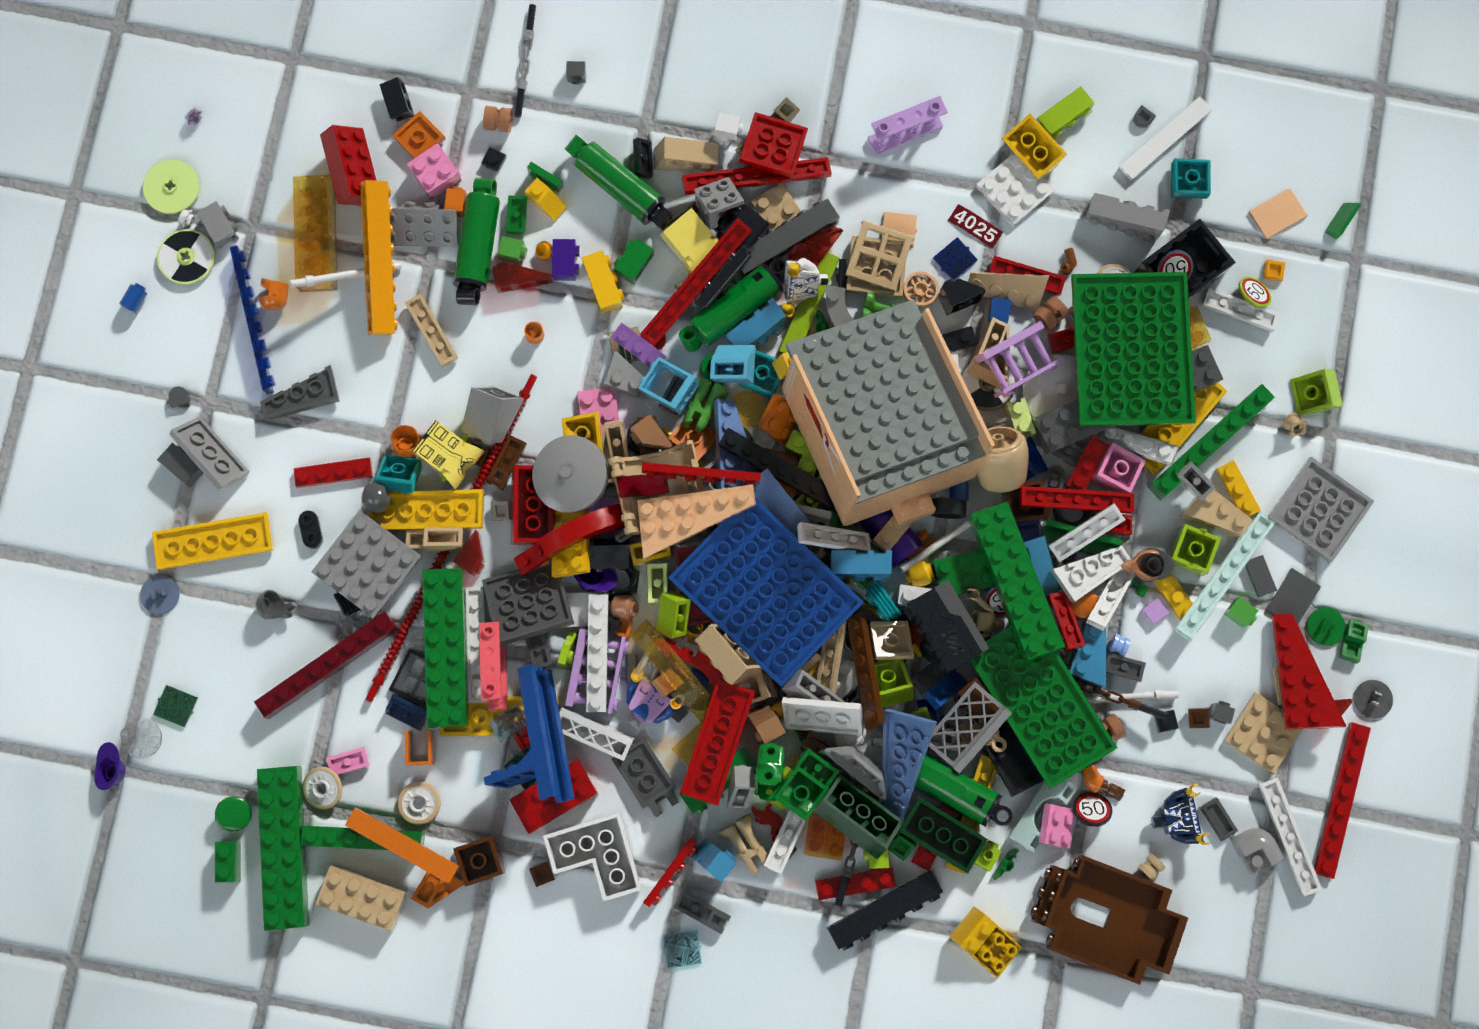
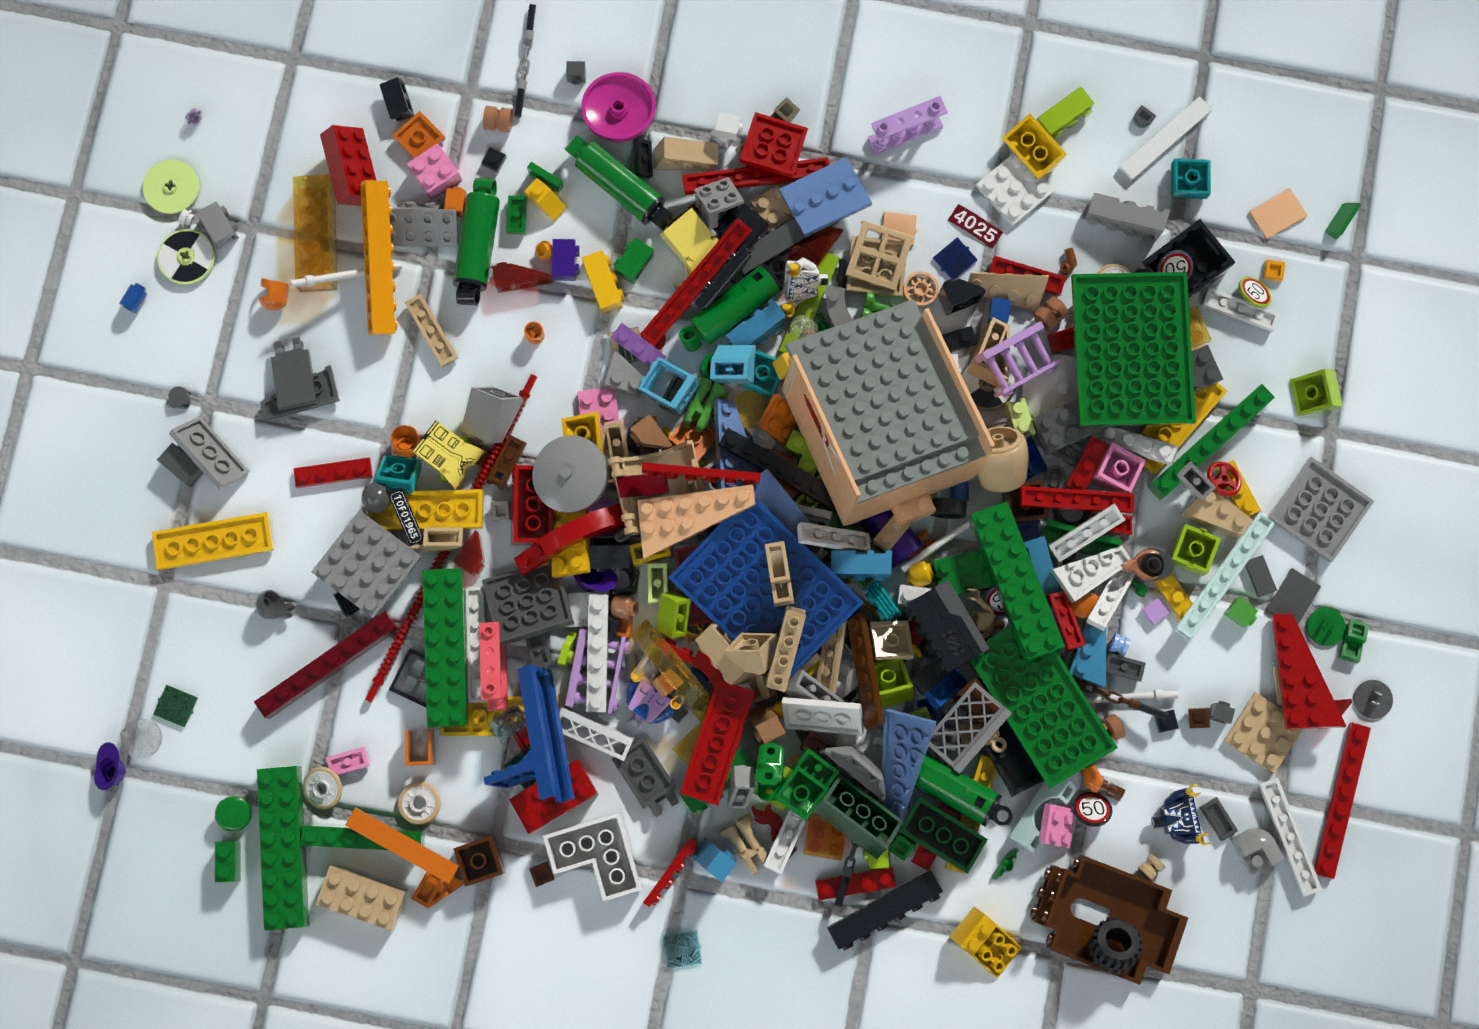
sand blue piece [140,575,180,614] -> none
clear blue plate [230,245,276,394] -> none
black plate [298,510,323,549] -> none
dark blue hinge [385,694,427,731] -> none
bright green brick [497,236,528,264] -> none
dark grey plate [673,890,731,934] -> none
lime brick [974,839,1002,872] -> none
tan brick [1283,413,1308,438] -> none
none -> dark grey tile [271,337,317,411]
none -> black sticker [388,489,423,546]
none -> dark pink dish [581,72,656,142]
none -> tan slope [724,633,778,675]
none -> tan slope [765,541,794,607]
none -> tan fence [766,605,806,692]
none -> medium blue plate [779,157,872,237]
none -> clear piece [788,315,818,341]
none -> black tyre [1088,917,1143,974]
none -> red piece [1207,461,1242,497]

